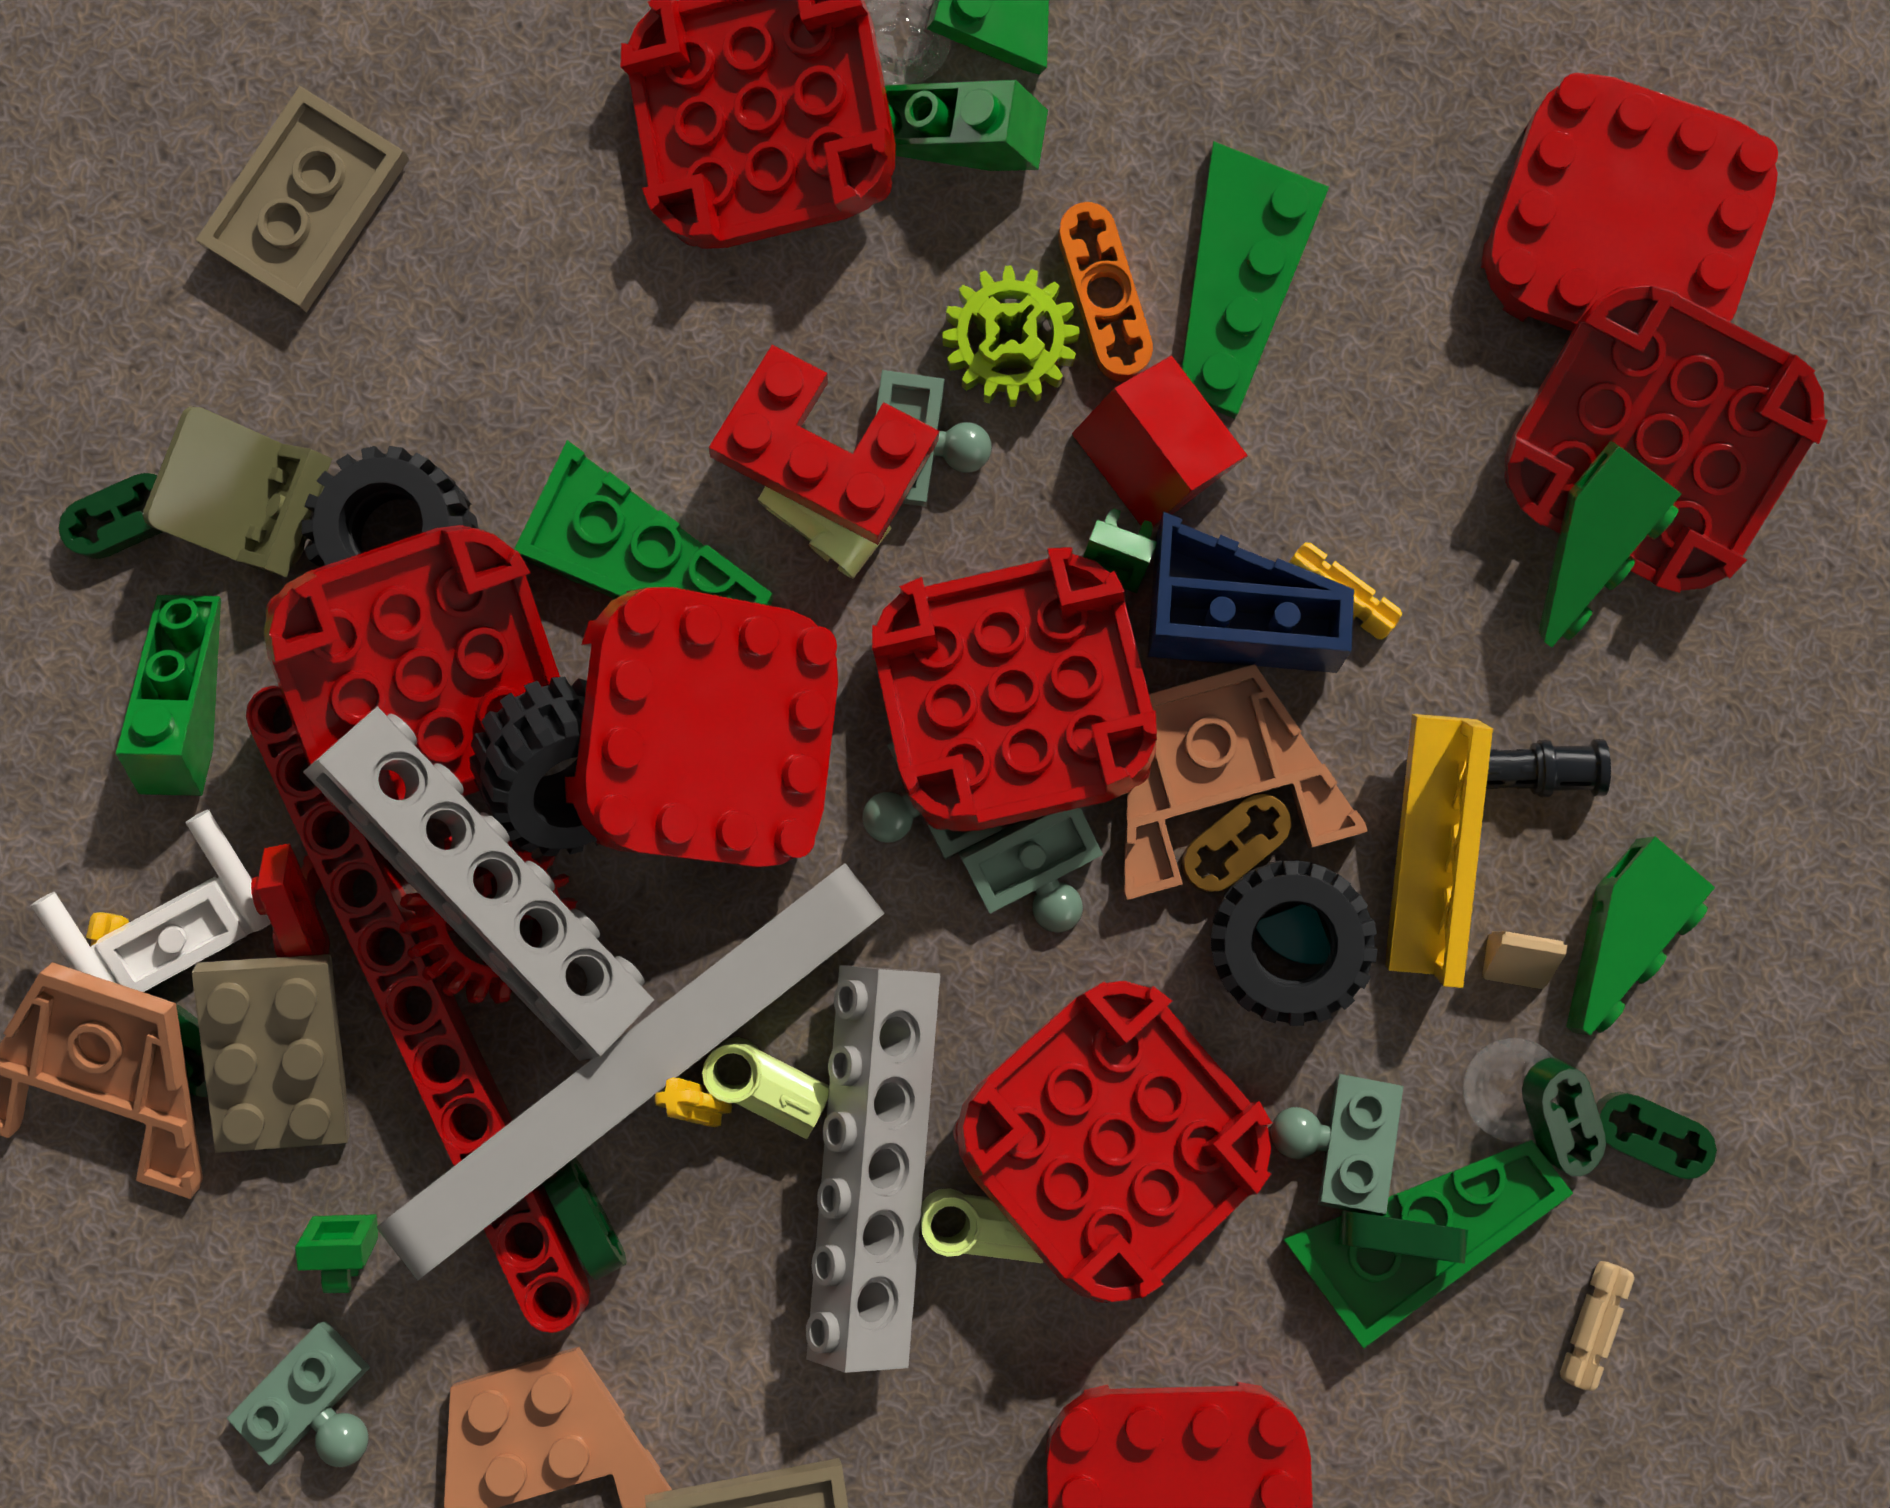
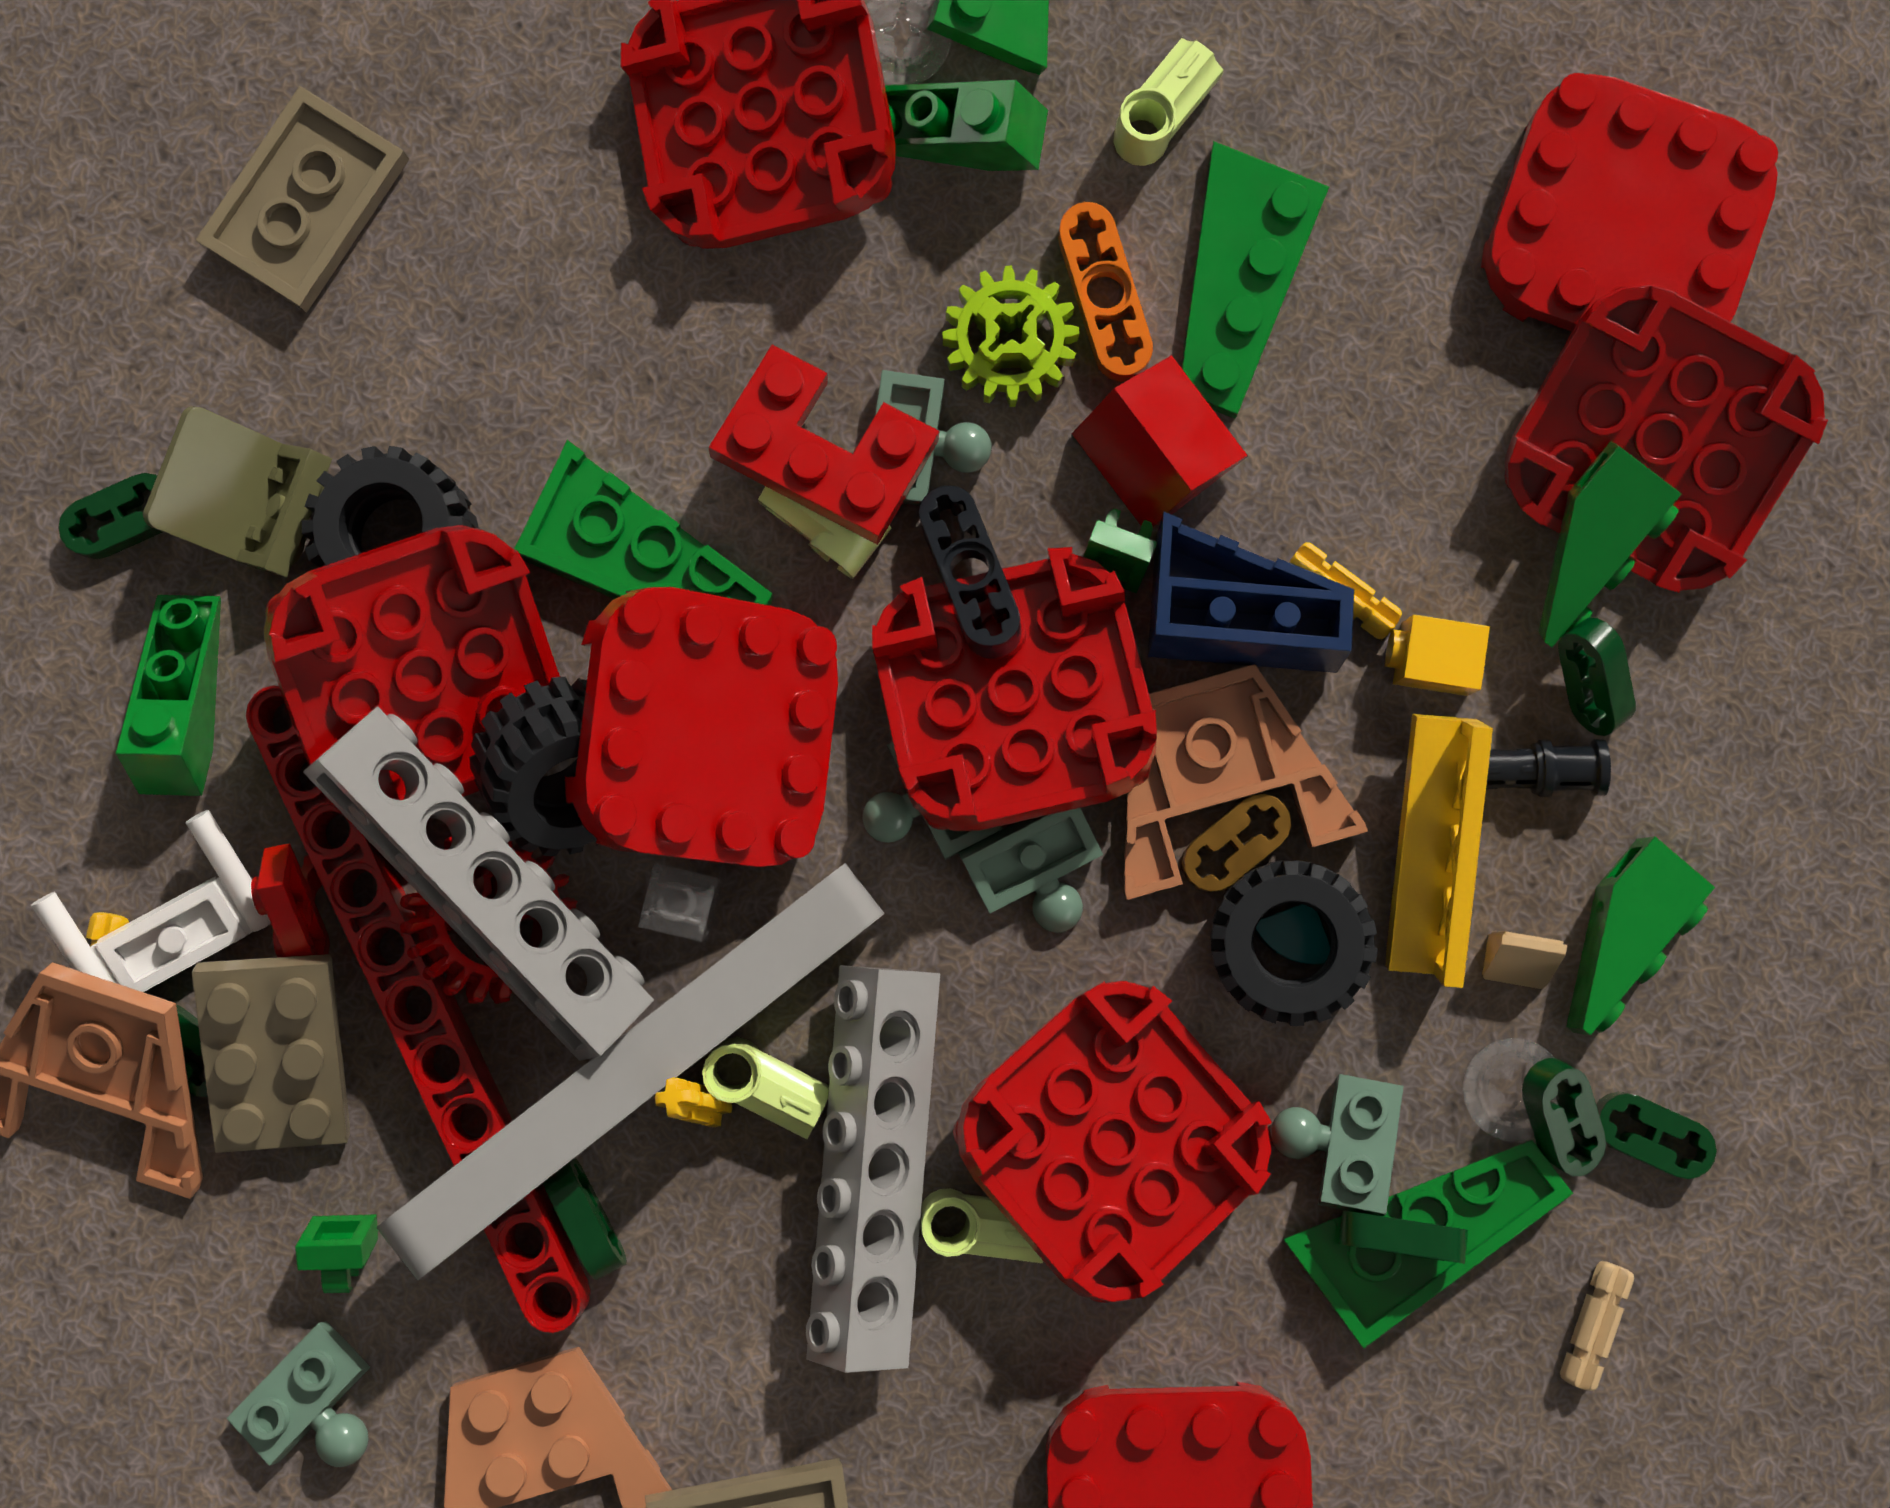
none -> clear brick [638,863,725,942]
none -> black beam [919,486,1022,659]
none -> yellowish green piece [1113,38,1224,166]
none -> yellow brick [1385,614,1490,696]
none -> dark green beam [1558,618,1636,736]

